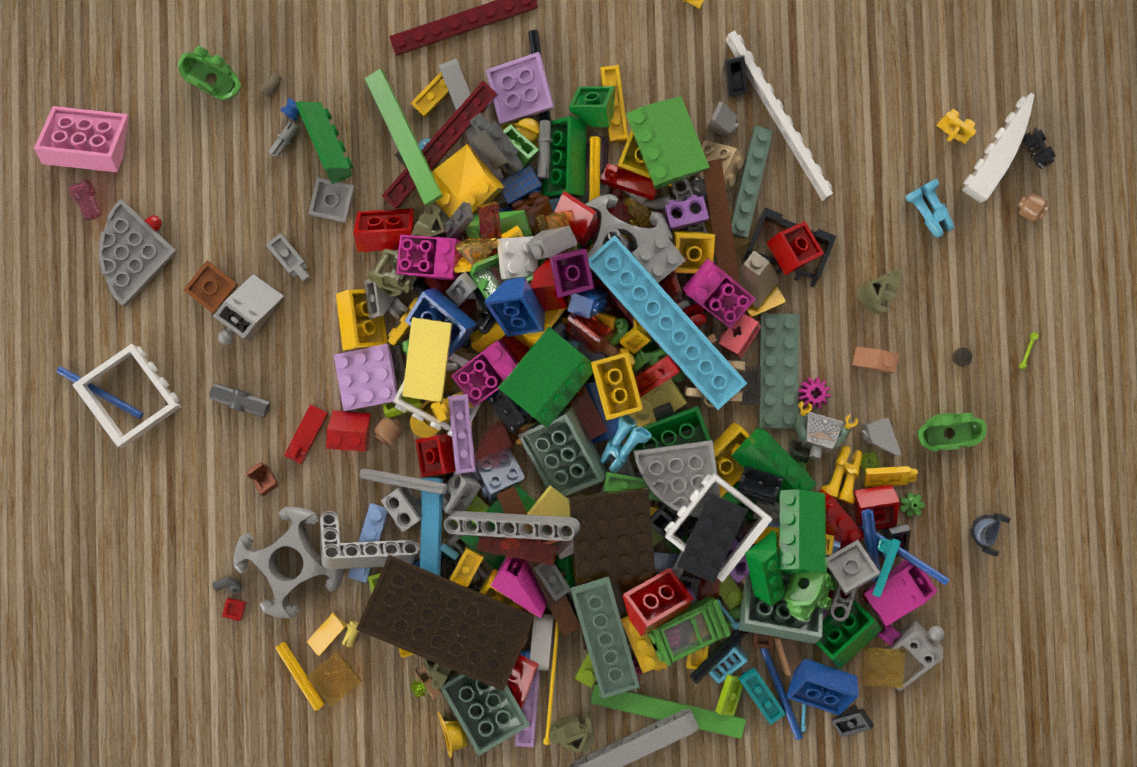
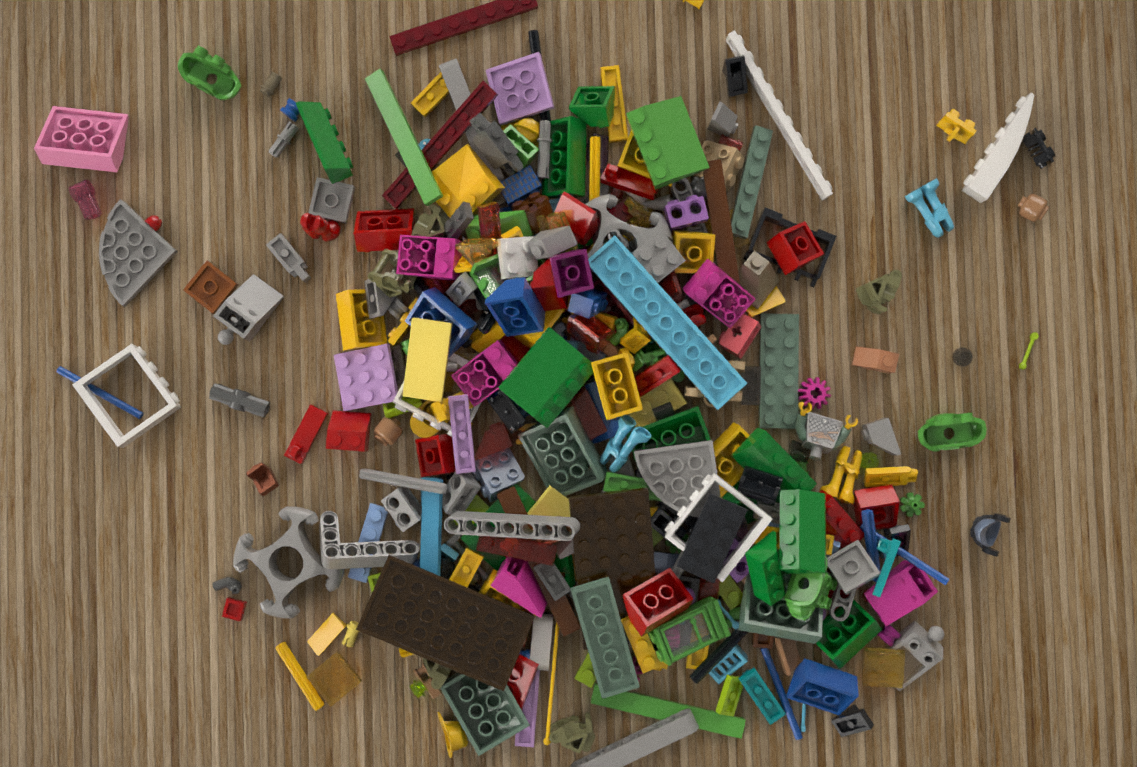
none -> red piece [300,213,341,242]
none -> clear red pin [719,134,743,152]

